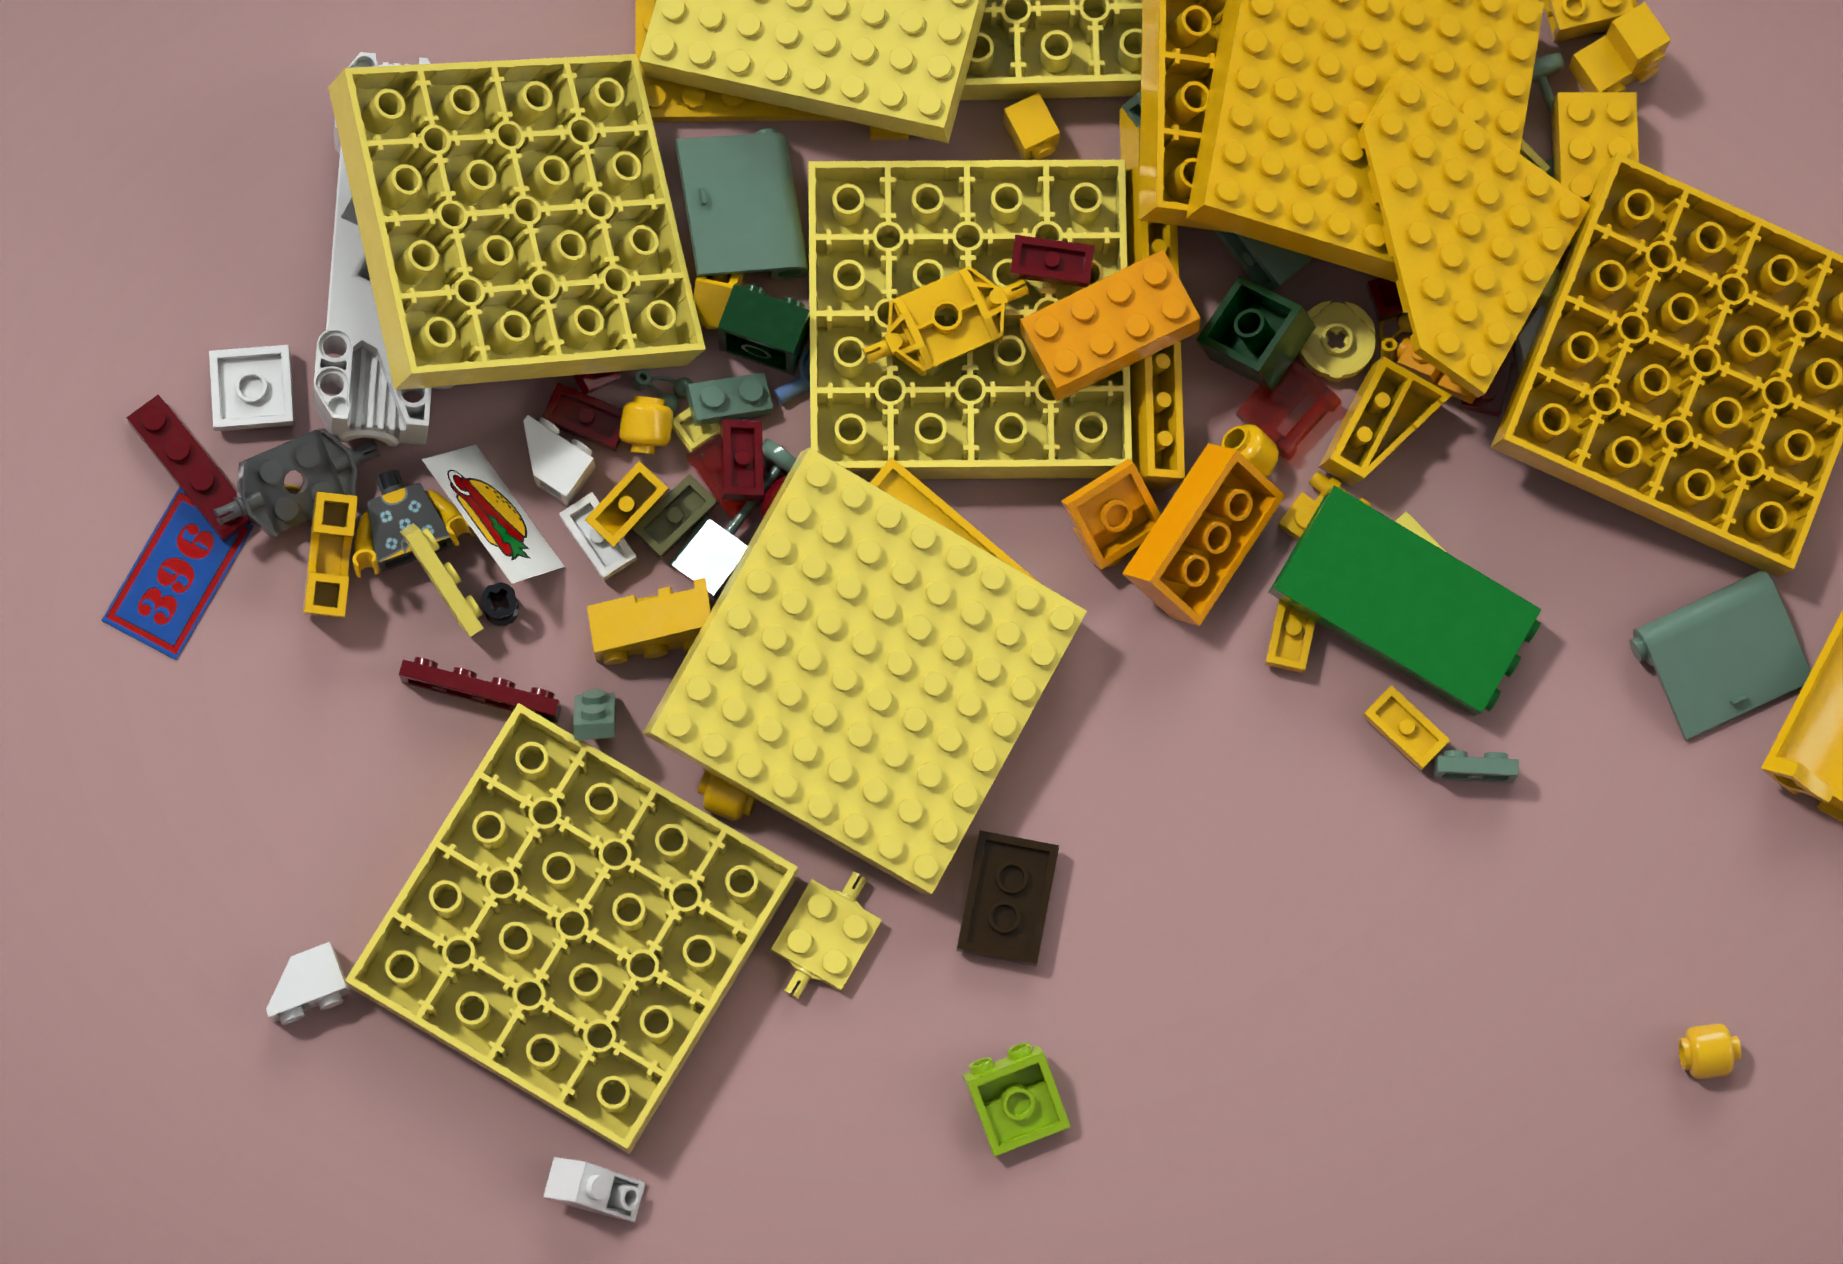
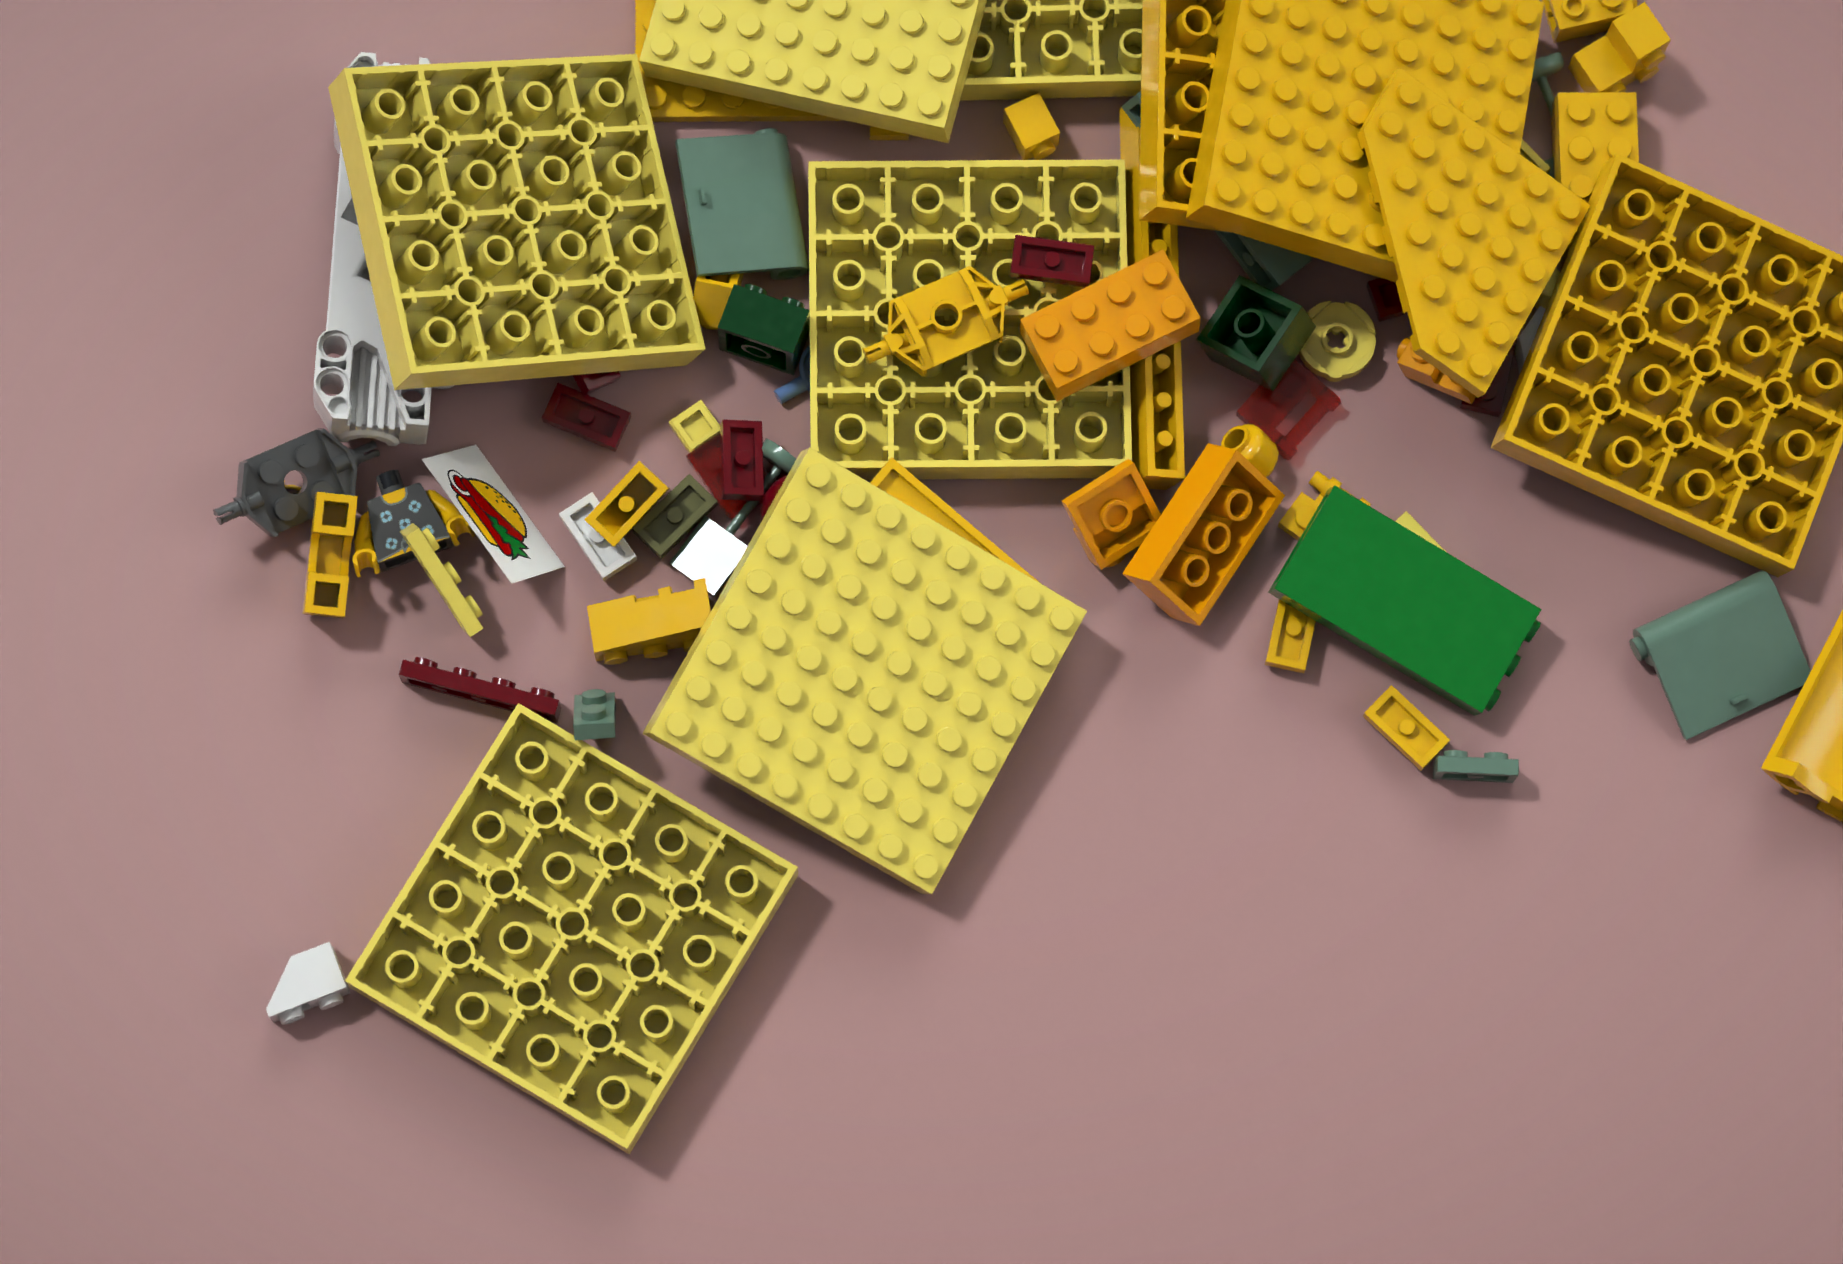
sticker [101,487,254,660] -> none
dark red plate [126,394,252,543] -> none
white plate [209,344,295,432] -> none
black bush [481,582,520,626] -> none
white slope [523,415,596,506] -> none
white slope [543,1157,645,1222] -> none
yellow head [619,396,673,455] -> none
sand green piece [631,369,693,412] -> none
sand green plate [685,372,773,426] -> none
yellow head [697,770,757,821] -> none
light yellow plate [770,872,882,1000] -> none
dark brown plate [957,830,1059,966] -> none
lime plate [962,1042,1071,1157] -> none
yellow wedge [1318,356,1452,486] -> none
yellow piece [1379,313,1412,361] -> none
yellow head [1678,1023,1741,1079] -> none

